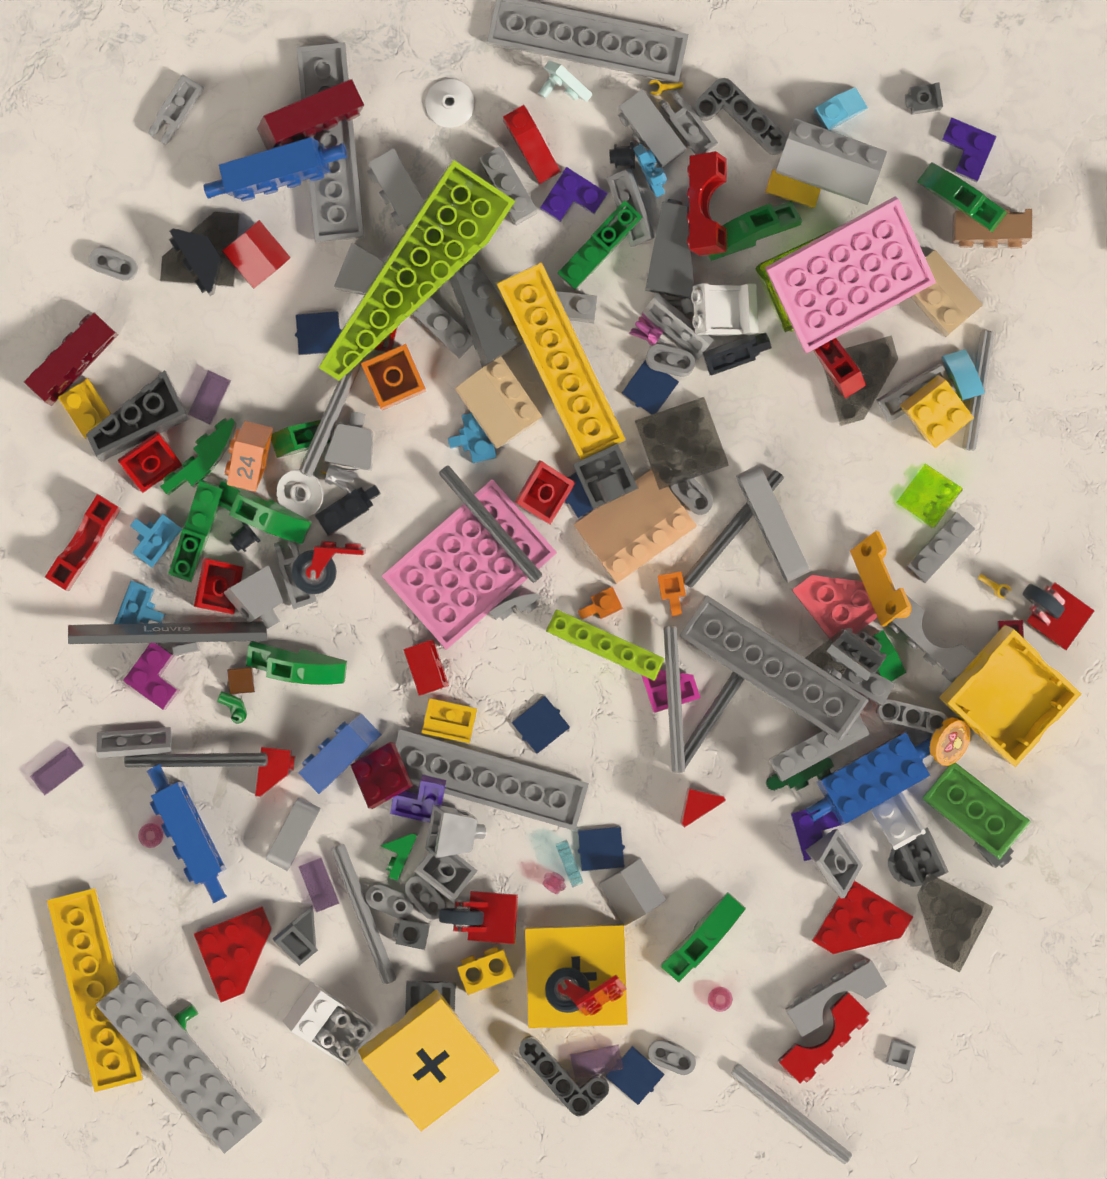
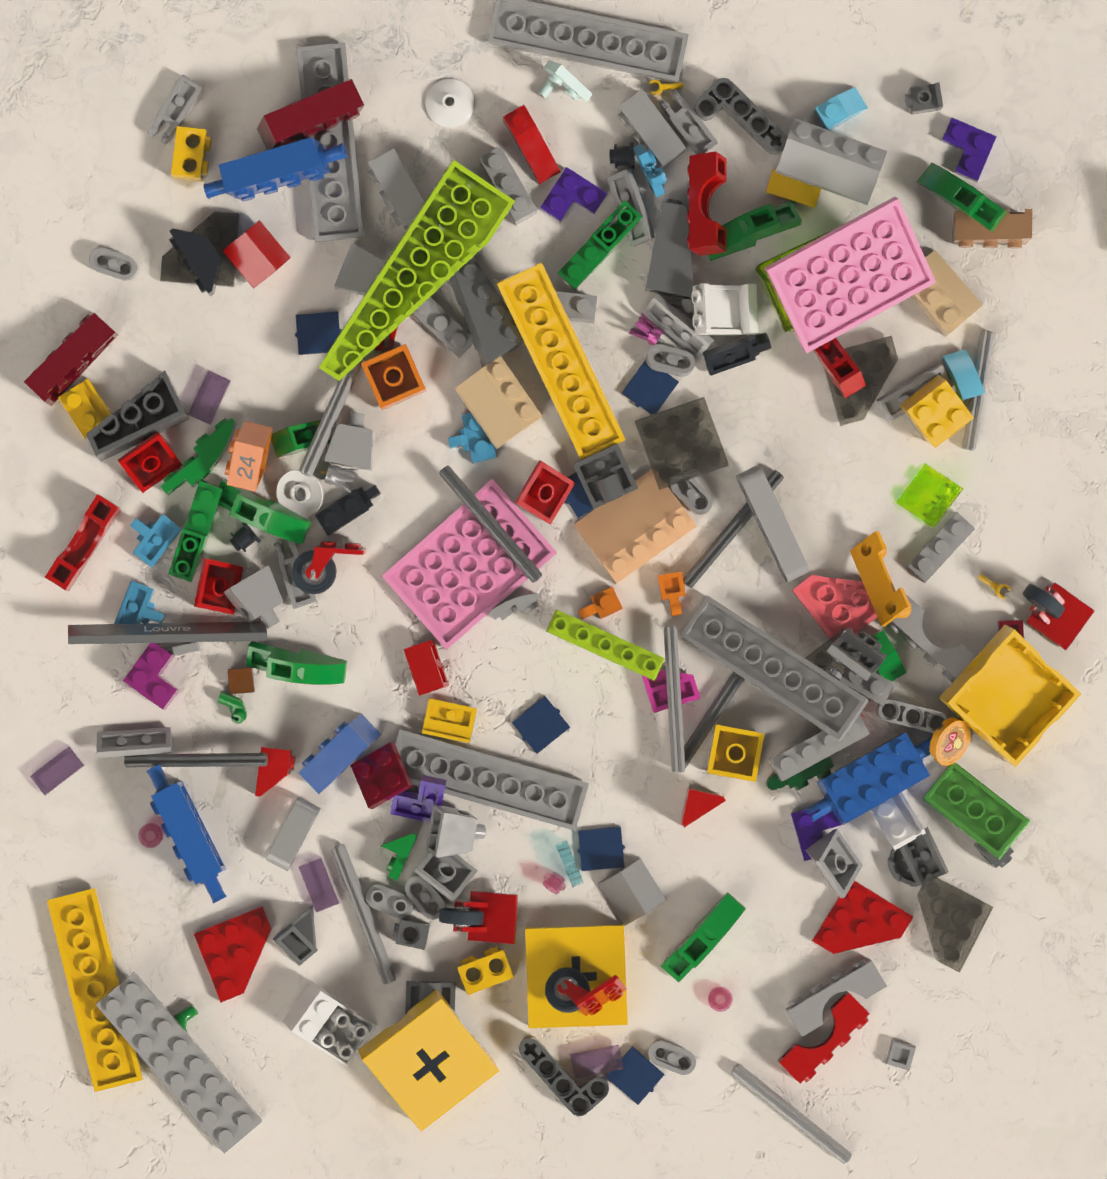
none -> yellow brick [171,126,212,182]
none -> yellow brick [706,724,765,782]

